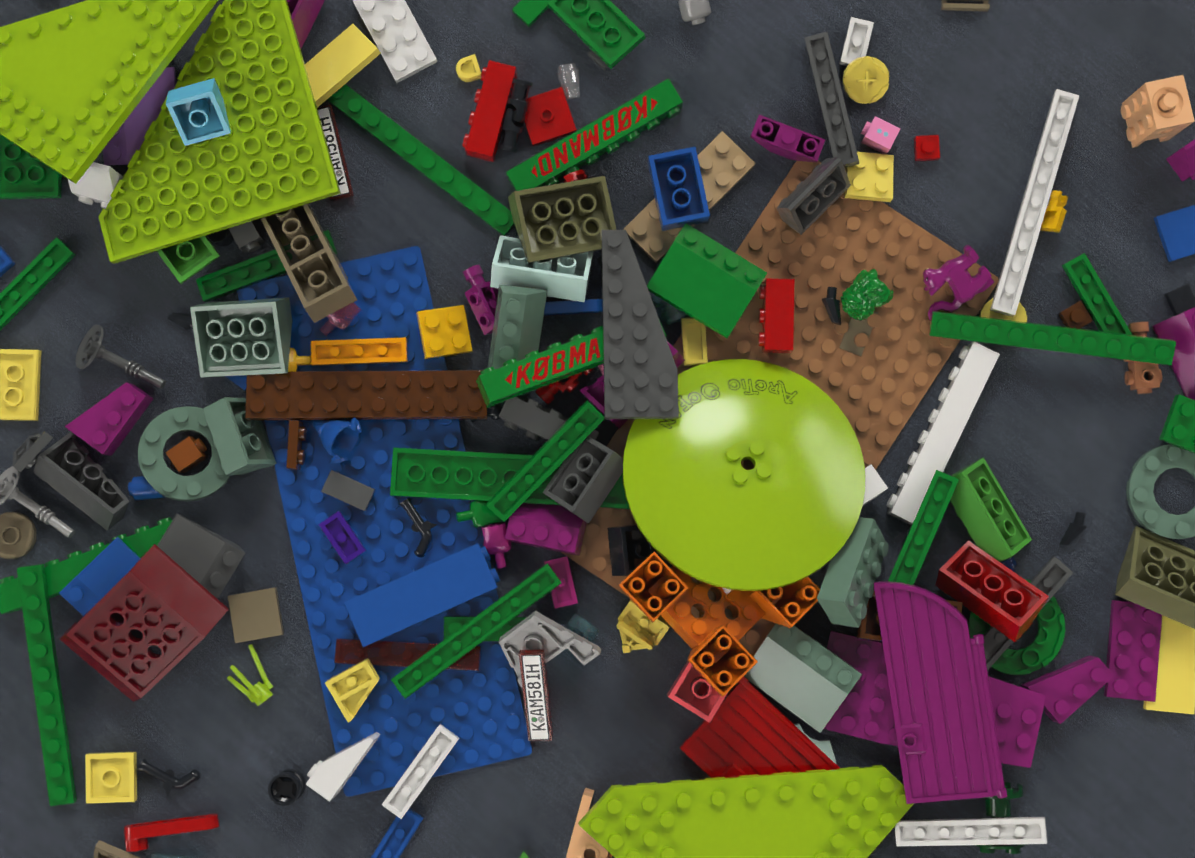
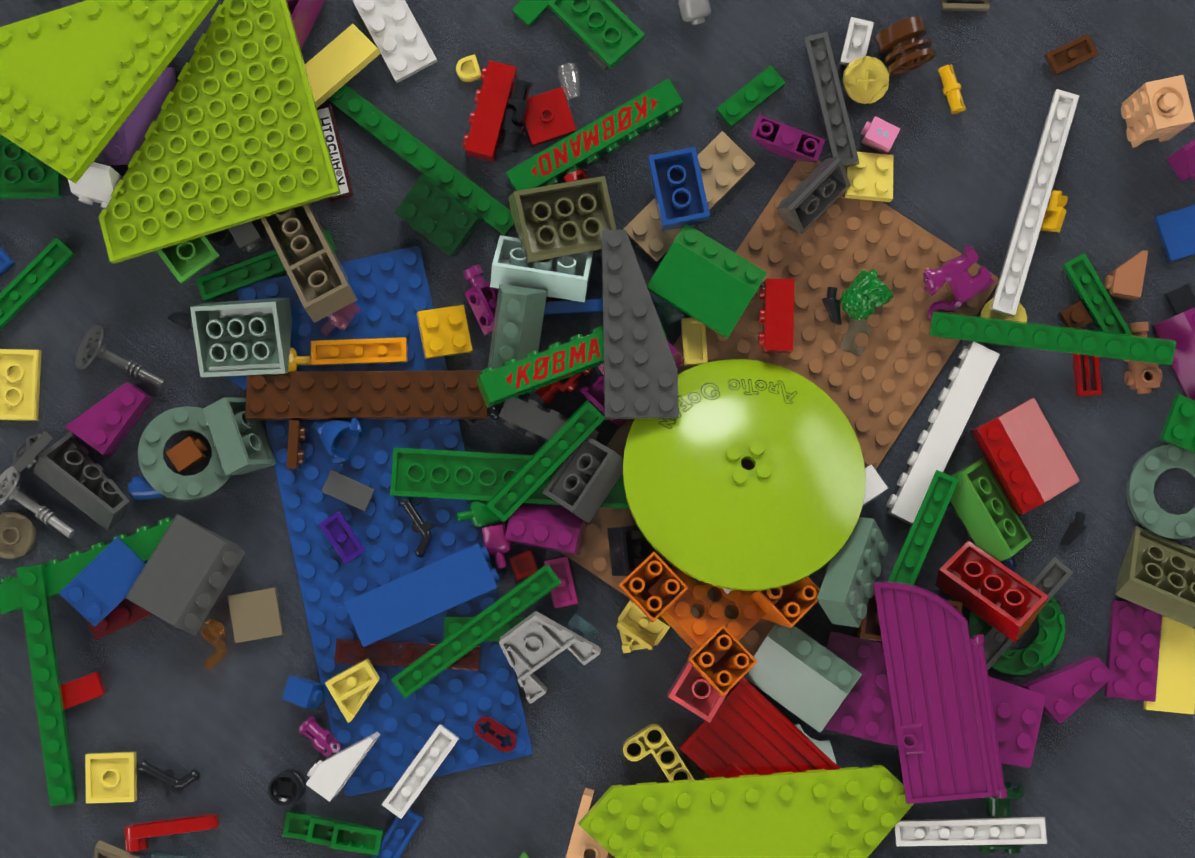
dark red slope [60,544,228,702] -> none
medium azure slope [166,78,231,146] -> none
lime plant [227,644,273,706] -> none
tile [519,649,553,741] -> none
red plate [914,135,940,161] -> none
none -> red tile [61,671,106,710]
none -> clear orange plate [200,619,228,670]
none -> blue brick [282,676,325,708]
none -> green slope [282,810,383,856]
none -> magenta piece [298,716,341,757]
none -> dark green brick [394,174,484,256]
none -> dark red beam [475,716,517,752]
none -> red tile [509,550,539,581]
none -> light yellow beam [623,724,695,782]
none -> green plate [716,65,786,128]
none -> reddish brown wheel [875,16,936,76]
none -> yellow pin [938,64,966,114]
none -> slope [971,398,1080,514]
none -> reddish brown plate [1044,34,1099,77]
none -> red tile [1073,353,1102,397]
none -> nougat slope [1104,250,1148,301]

